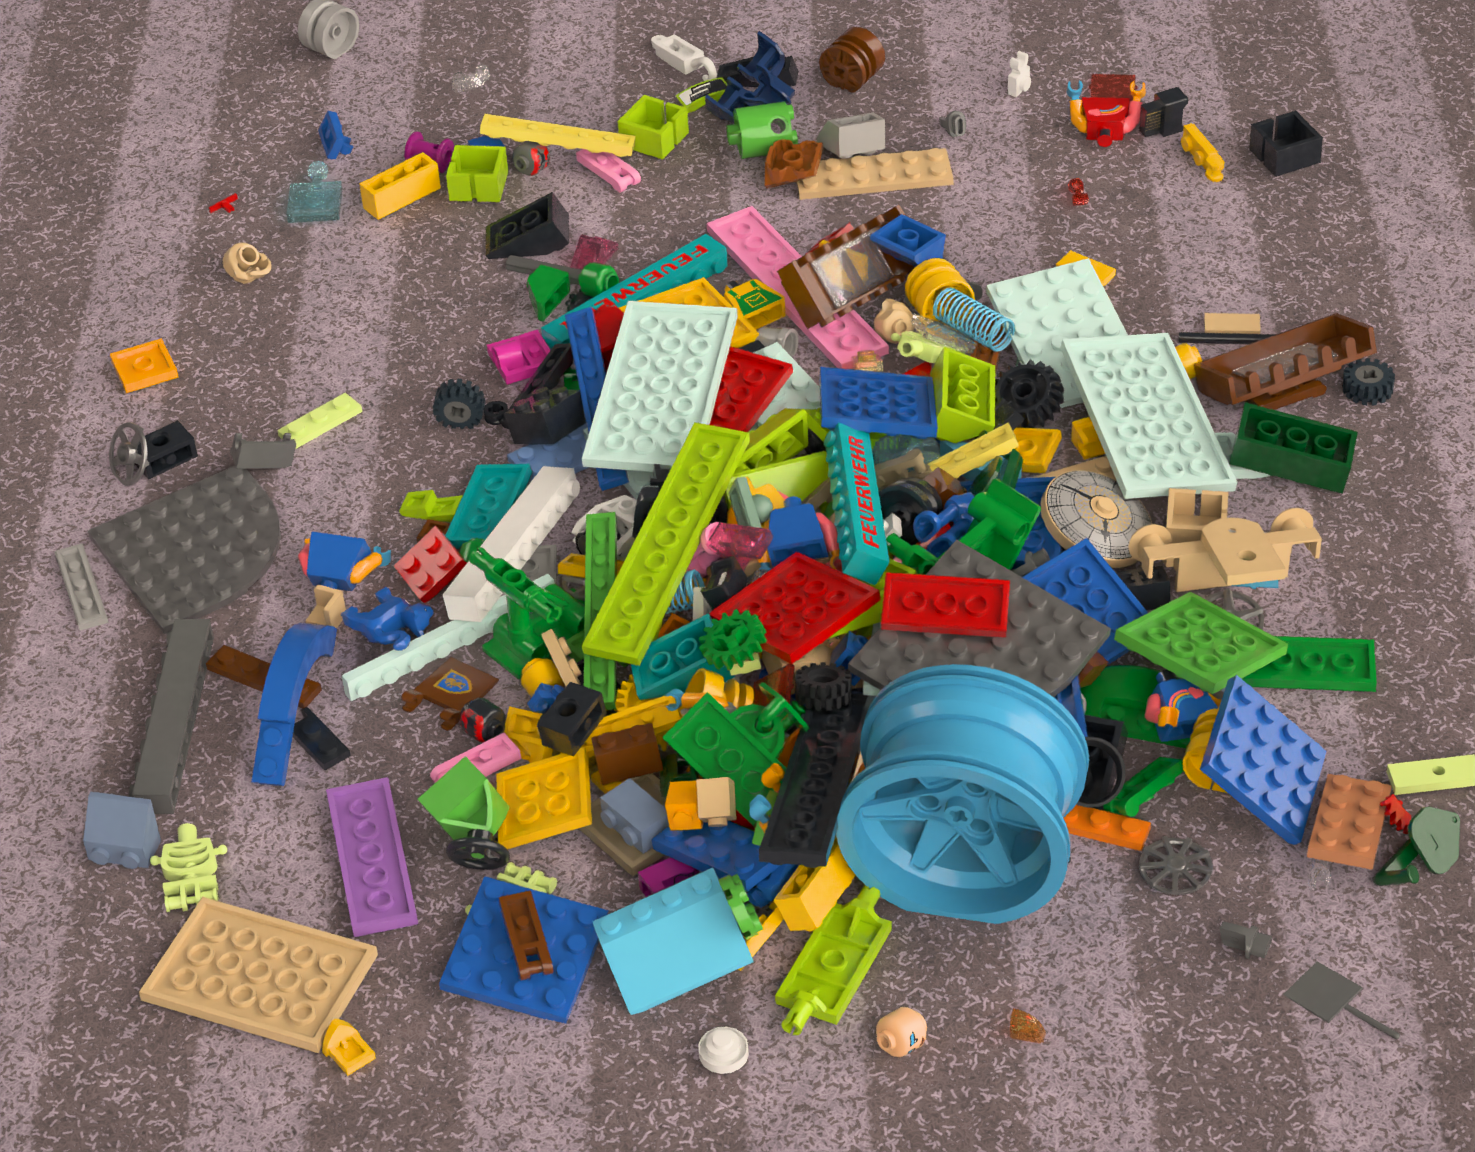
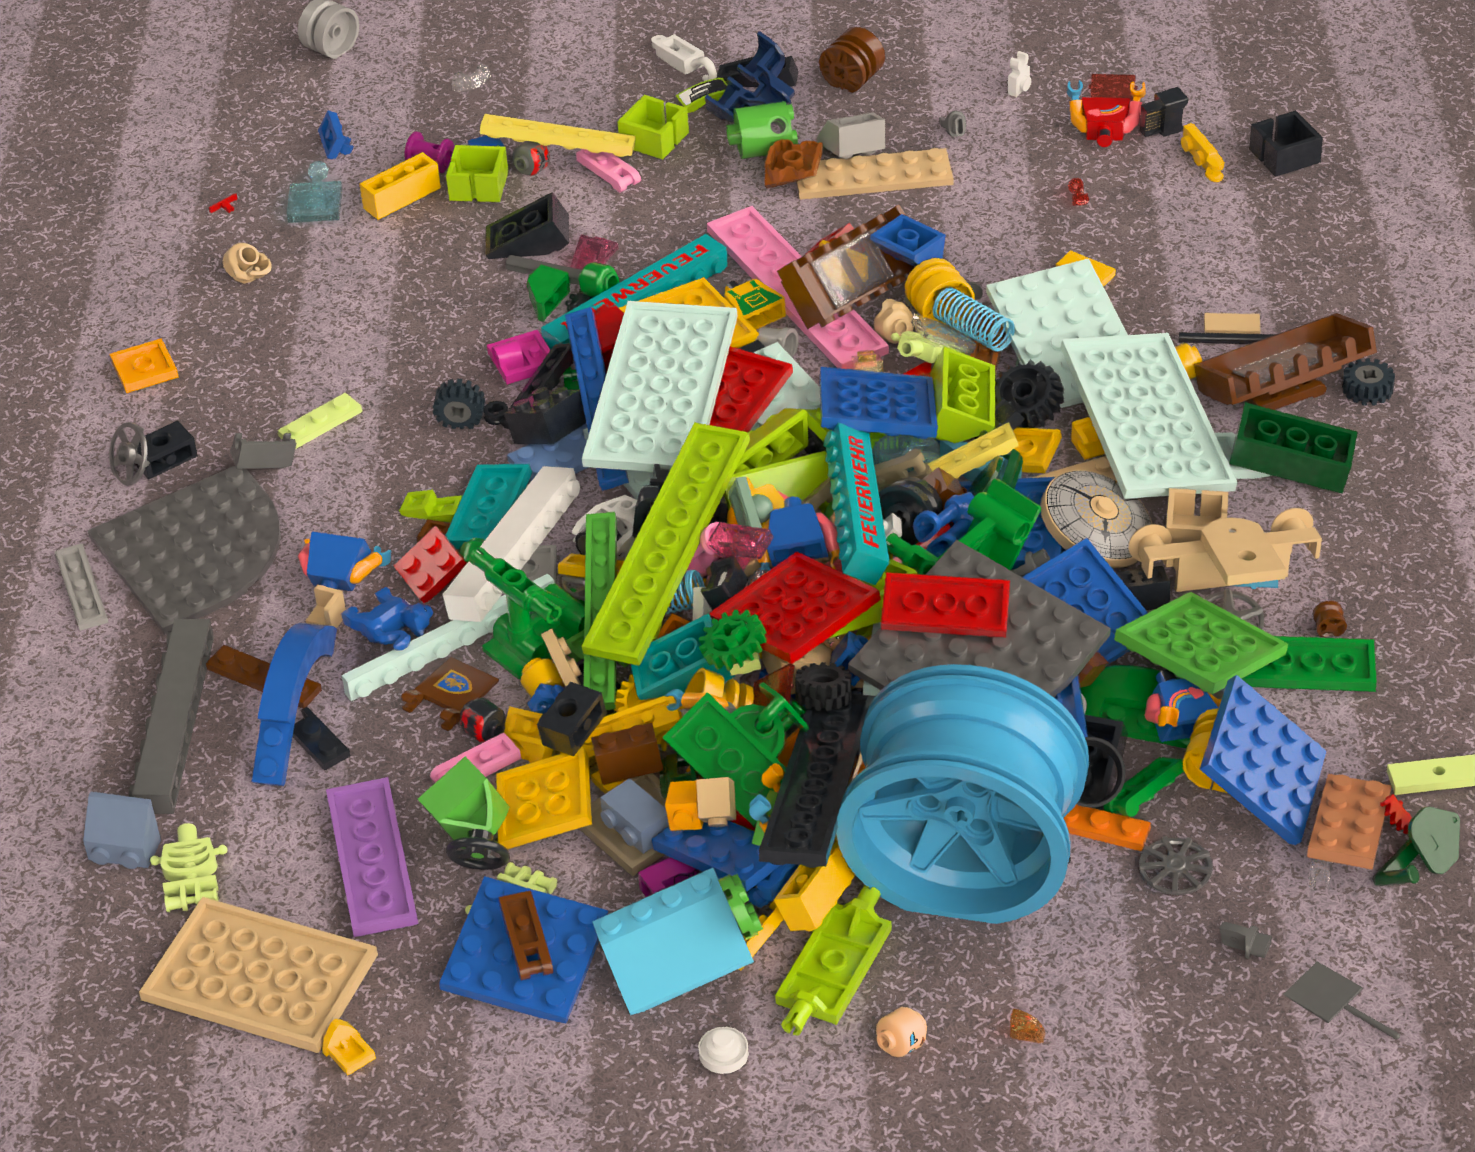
none -> reddish brown wheel [1312,601,1347,637]

